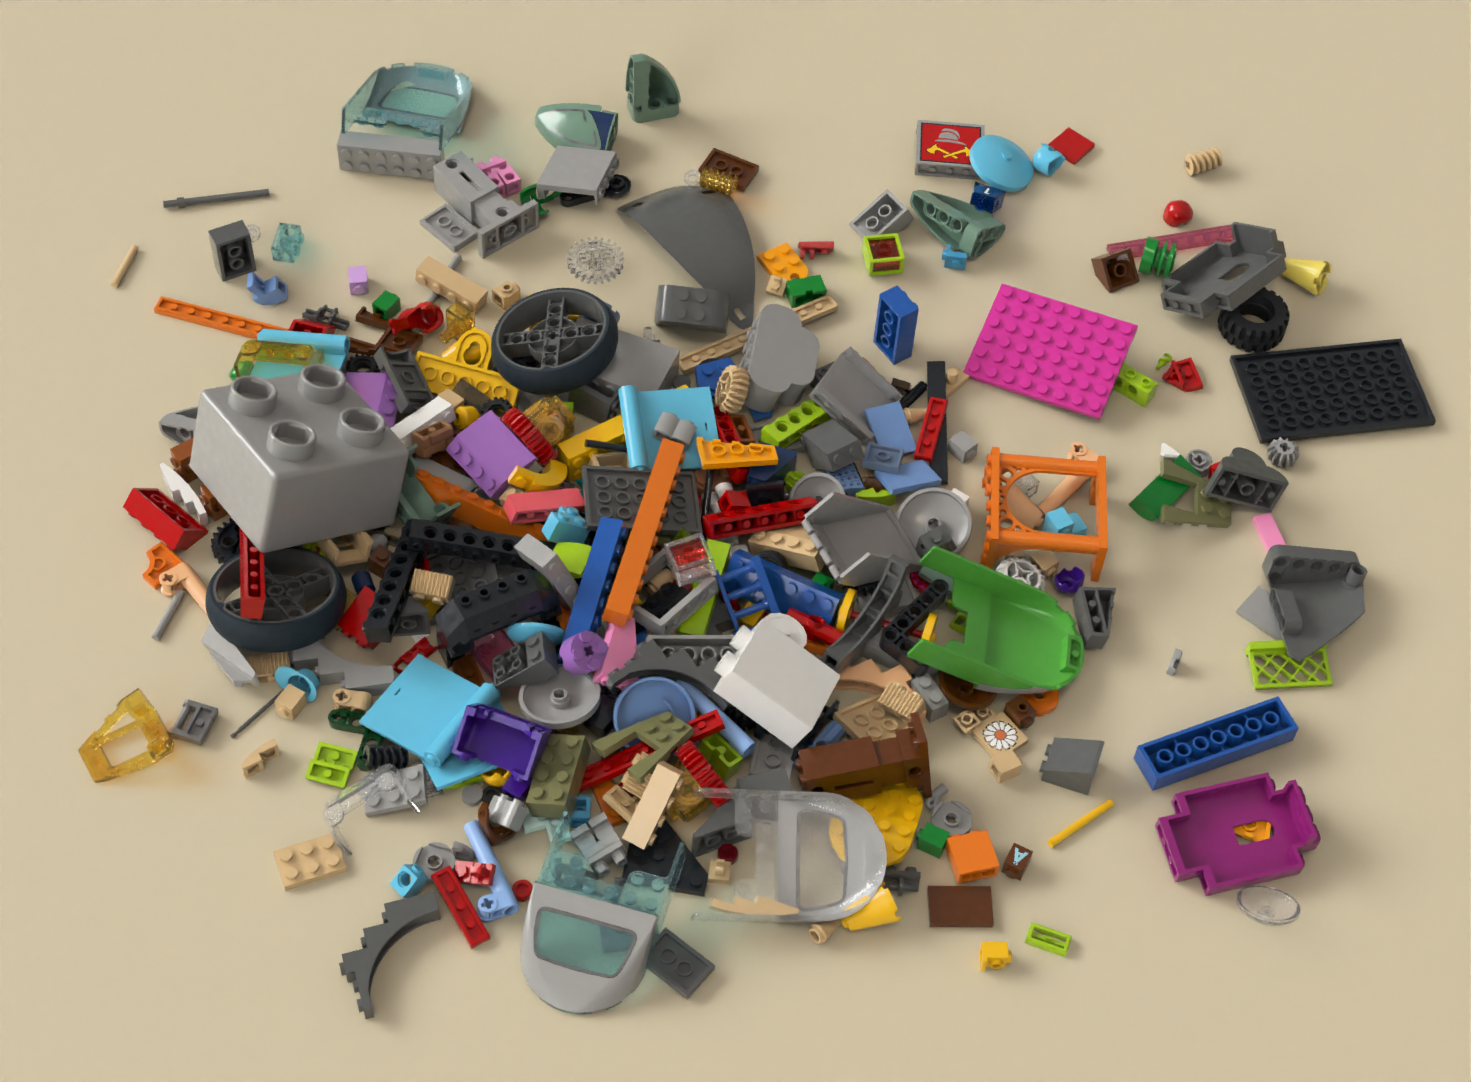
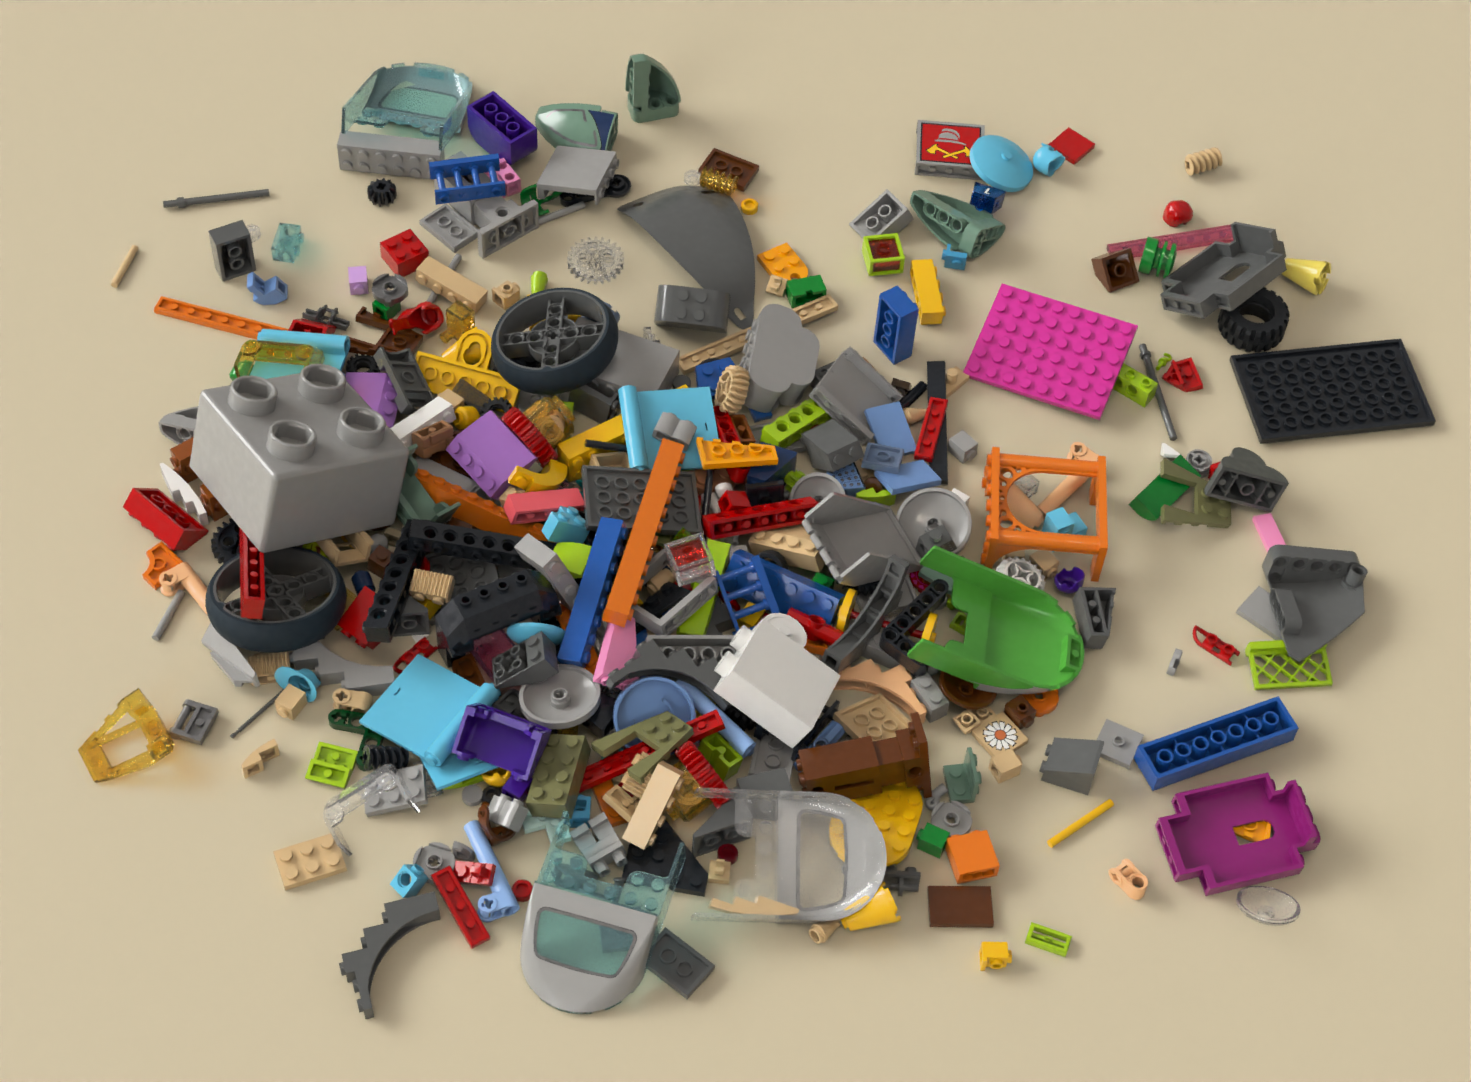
medium lavender brick [560,631,608,676] -> none
red plate [797,241,834,260] -> none
tan brick [877,682,926,723] -> none
reddish brown brick [1001,843,1033,881] -> none
light grey gear [1267,437,1299,468] -> none
none -> black gear [367,178,397,207]
none -> flat silver plate [372,273,408,307]
none -> red brick [380,229,429,277]
none -> blue fence [429,153,506,205]
none -> dark purple brick [467,91,538,166]
none -> dark grey hinge [491,687,528,720]
none -> lime cone [531,271,548,294]
none -> light grey piece [539,201,586,225]
none -> yellow tile [741,198,758,215]
none -> yellow brick [910,259,946,325]
none -> sand green bracket [943,747,982,804]
none -> light grey plate [1097,719,1144,769]
none -> light nougat piece [1109,858,1148,900]
none -> dark grey bar [1139,343,1177,441]
none -> red piece [1192,625,1240,666]

